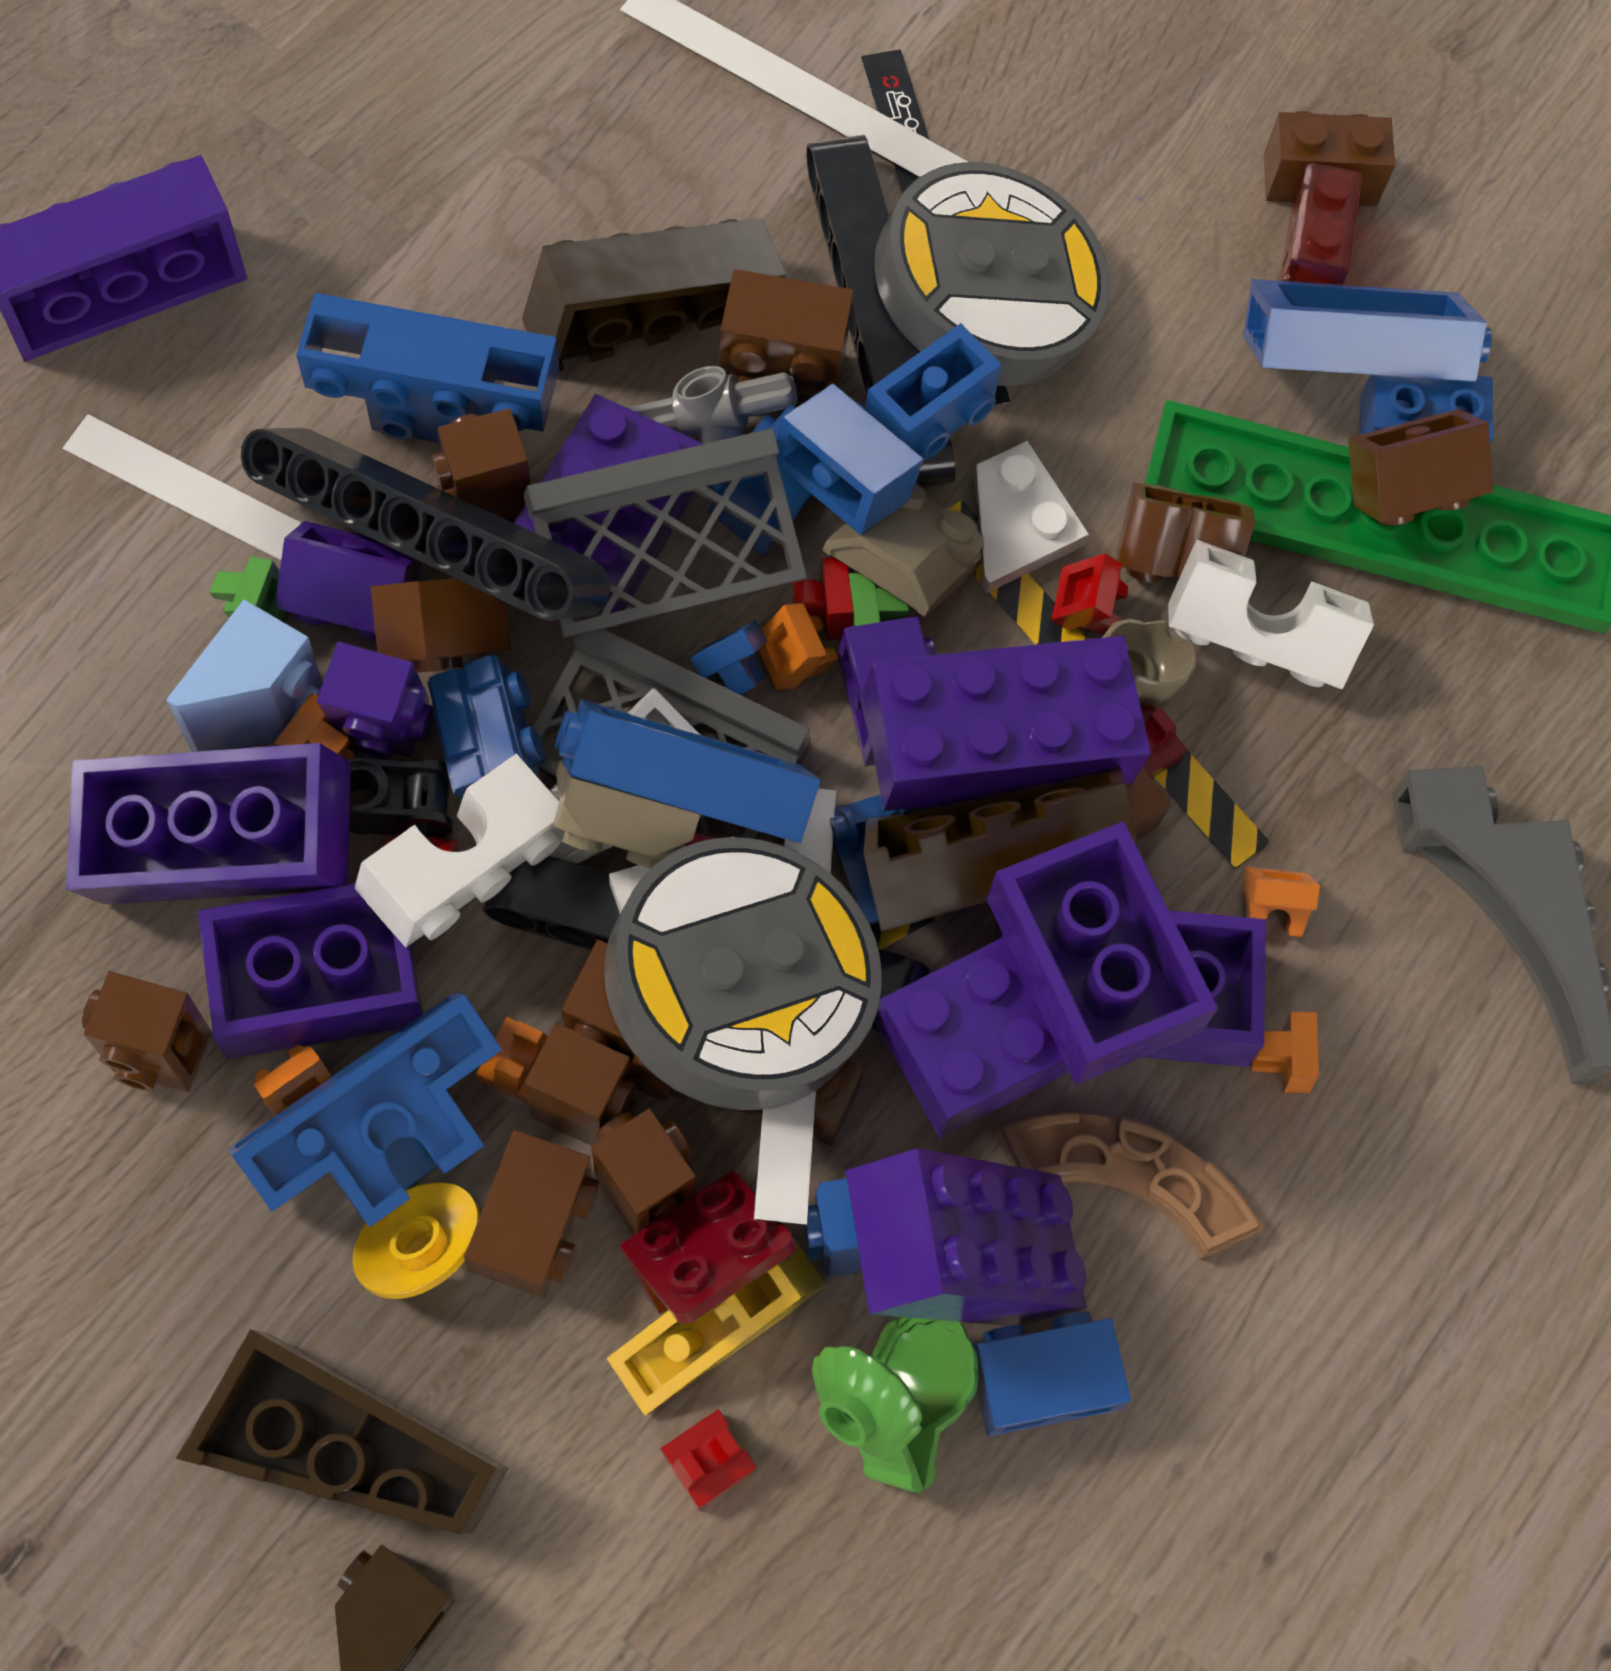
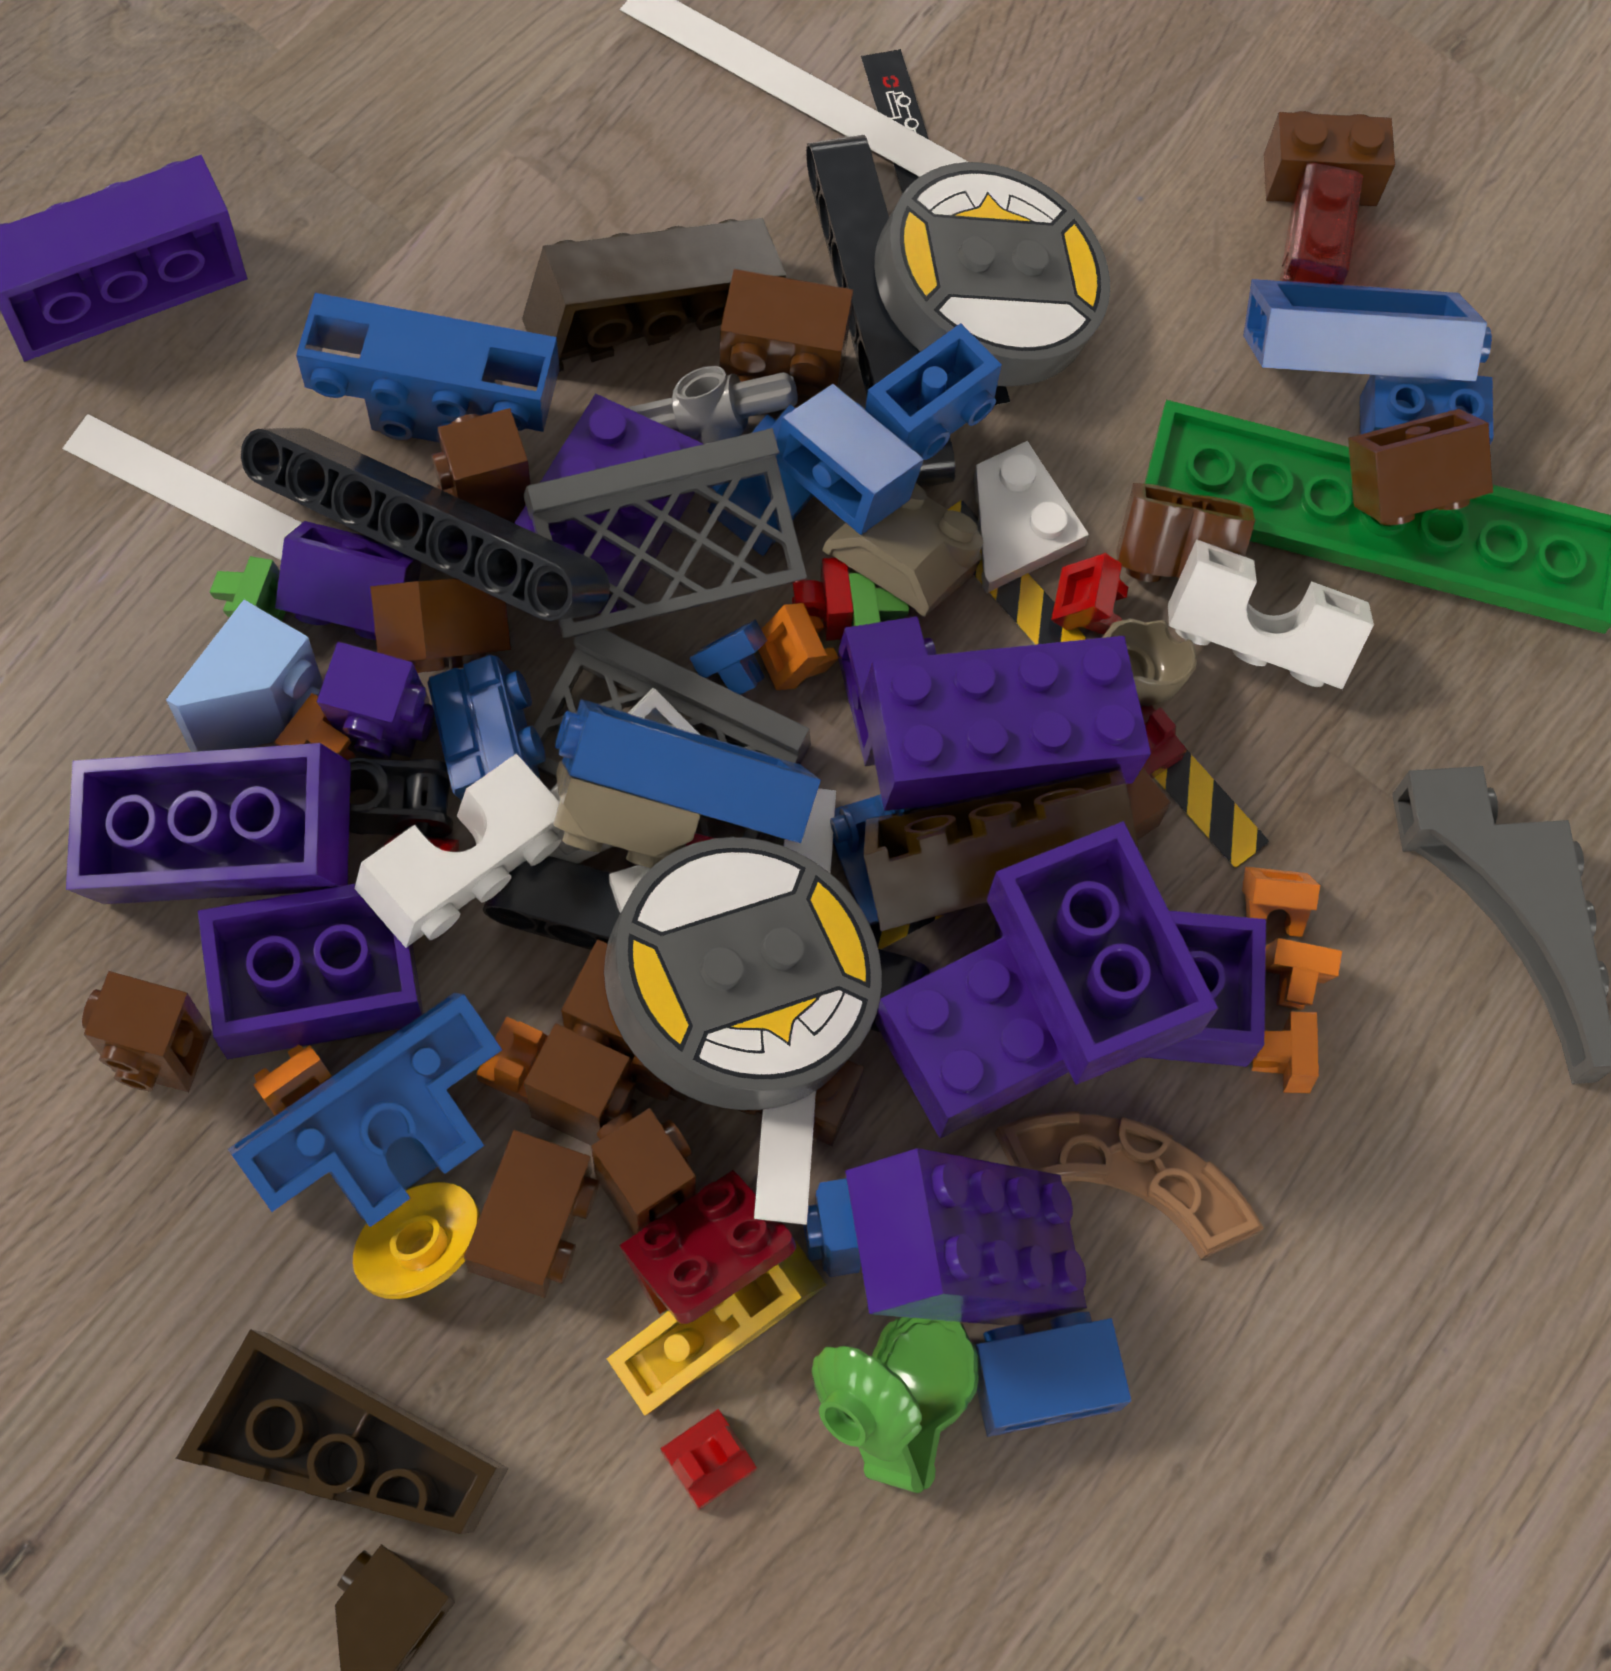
none -> orange tile [1265,938,1342,1010]

